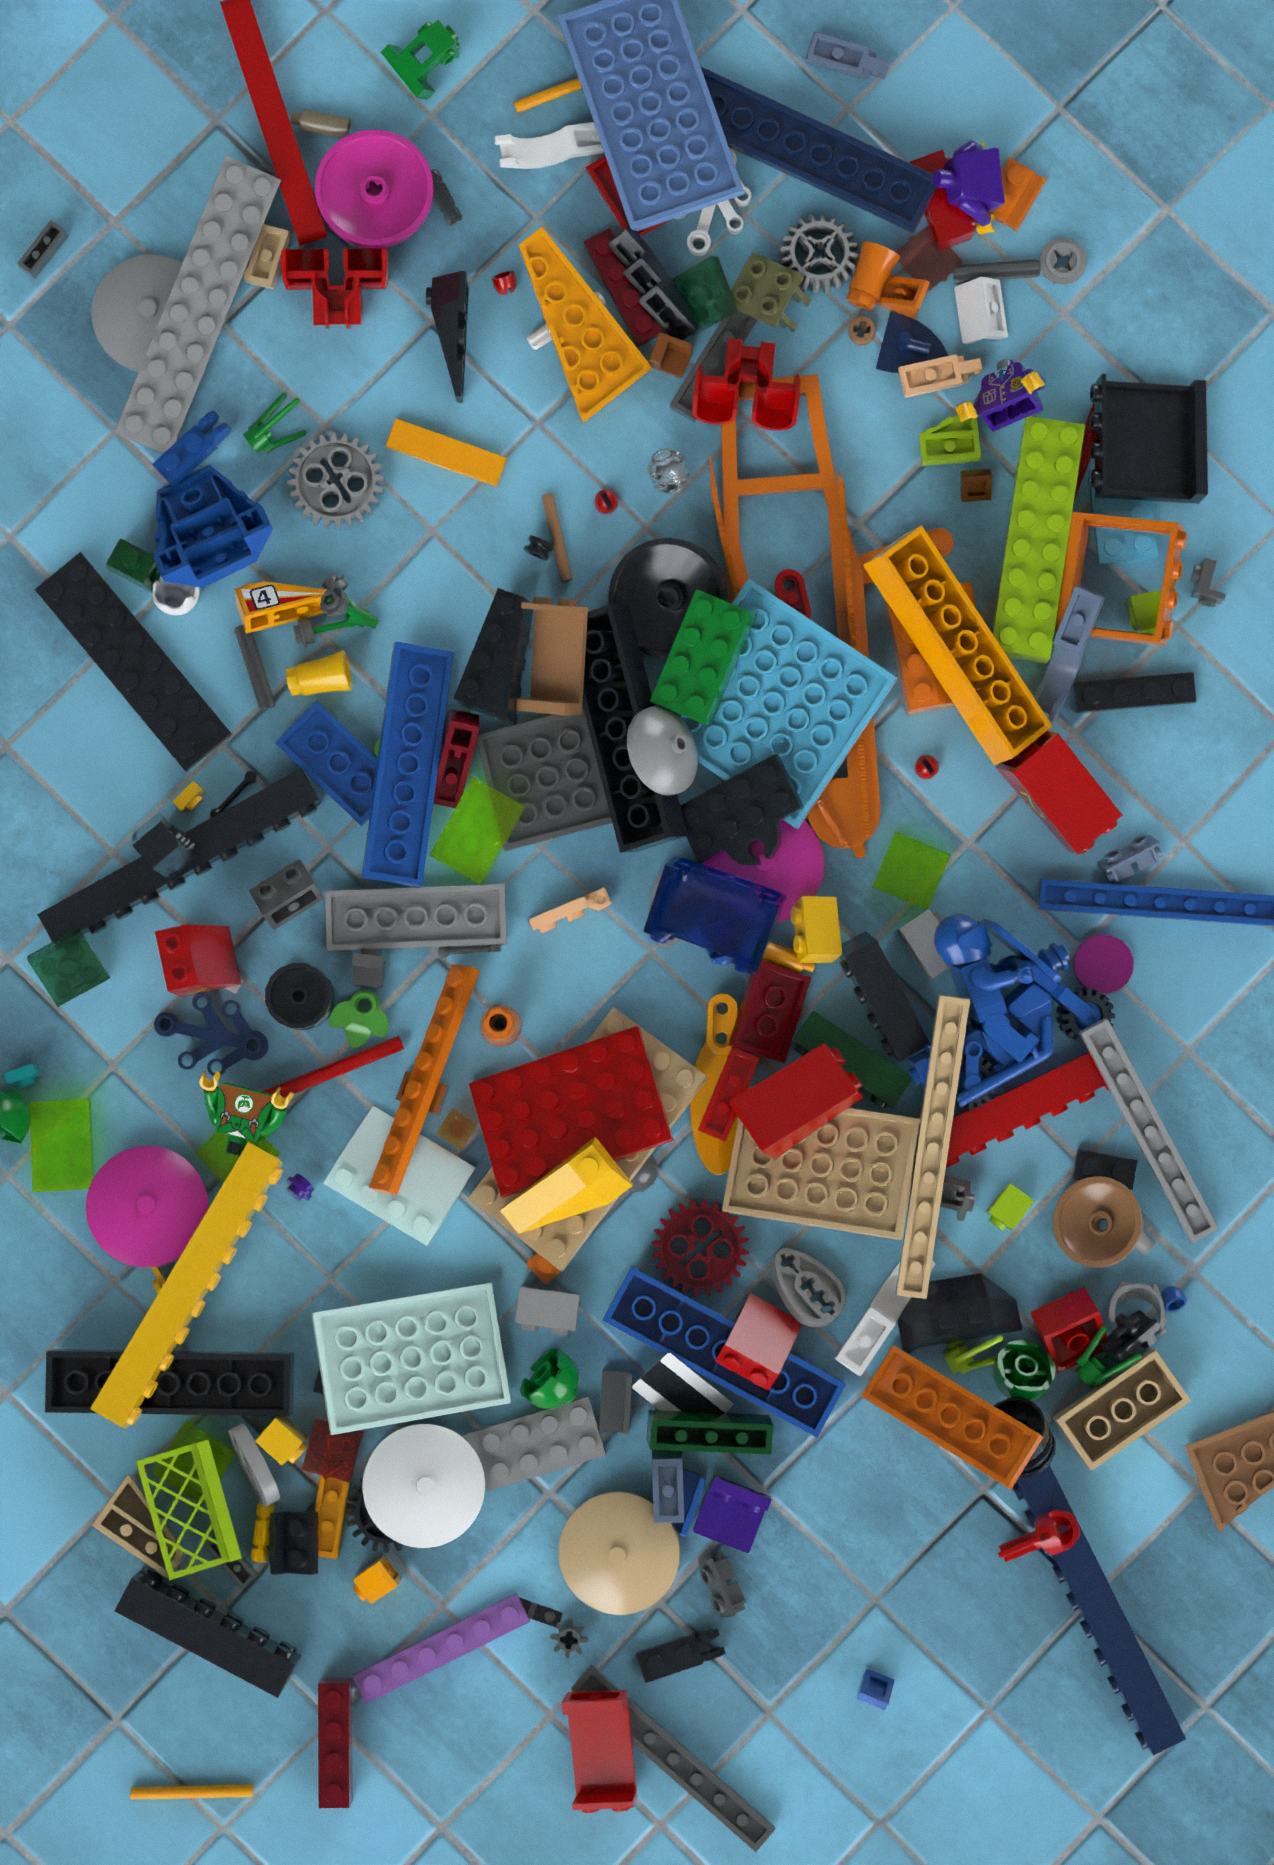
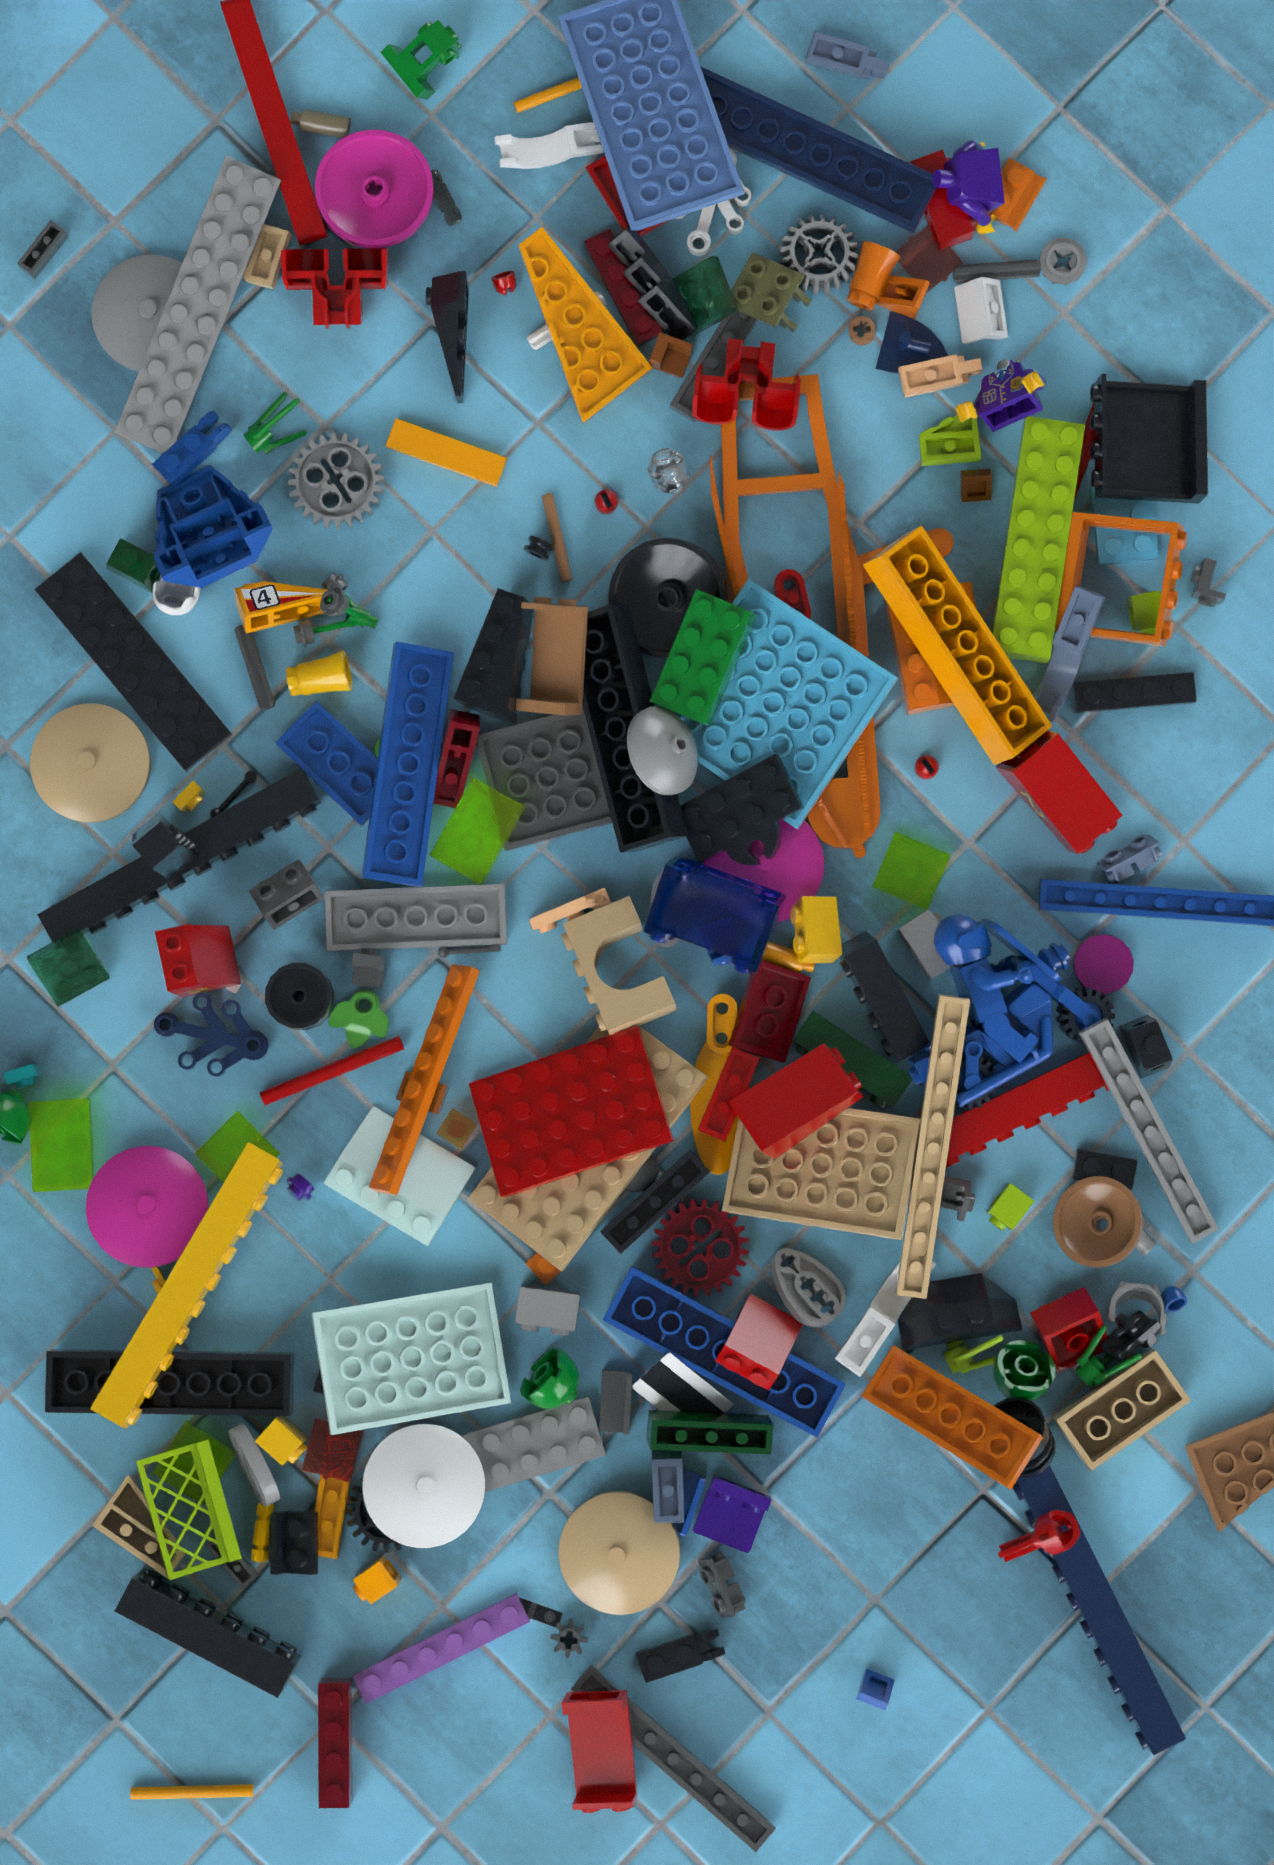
torso [199,1070,294,1156] -> none
orange plant [480,1005,522,1047] -> none
yellow wedge [500,1137,633,1234] -> none
none -> tan dish [30,703,151,823]
none -> tan arch [561,896,677,1035]
none -> black brick [600,1150,710,1254]
none -> black torso [1119,1015,1173,1079]

